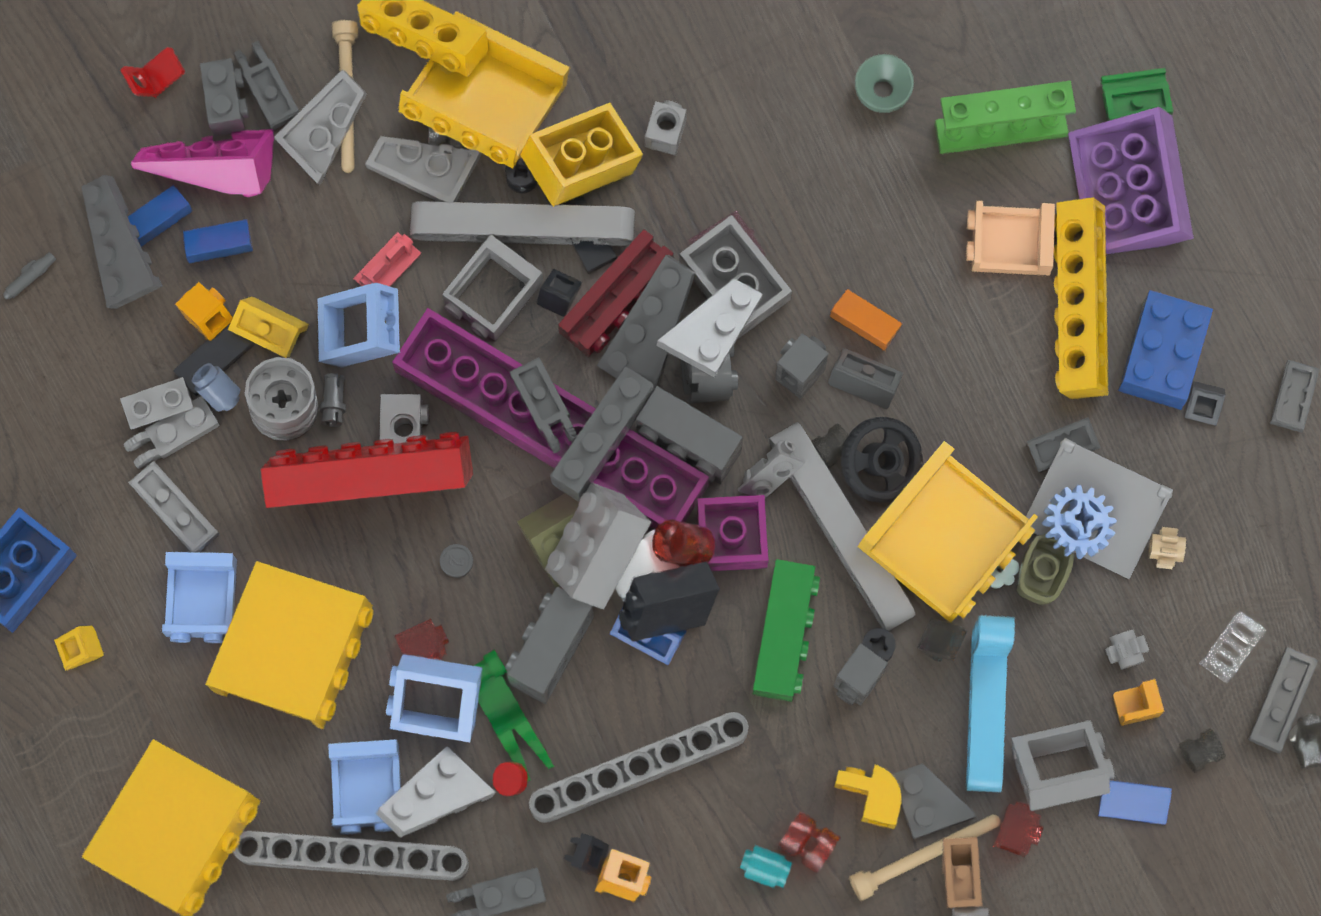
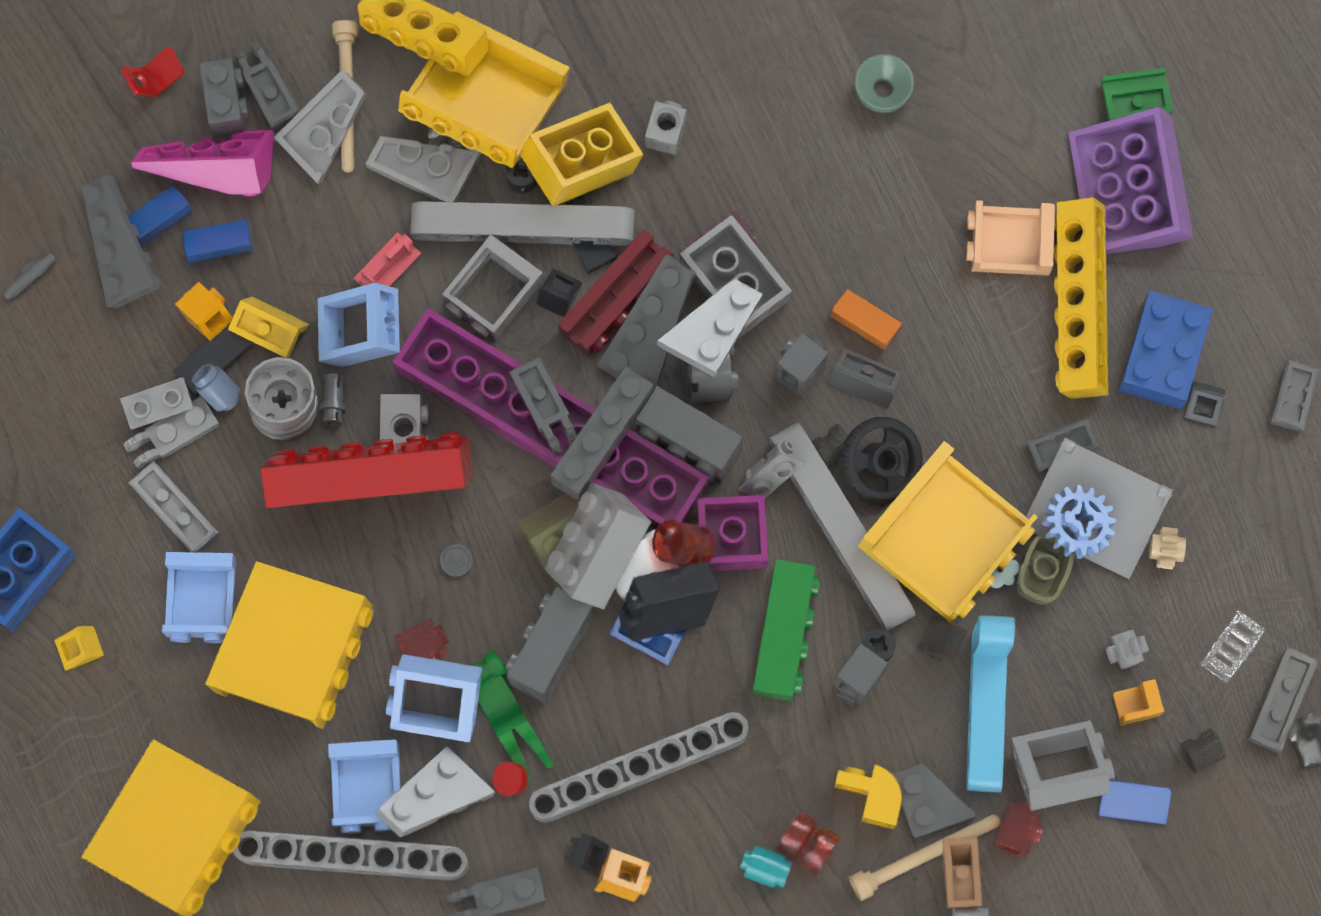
bright green fence [935,80,1076,154] -> none

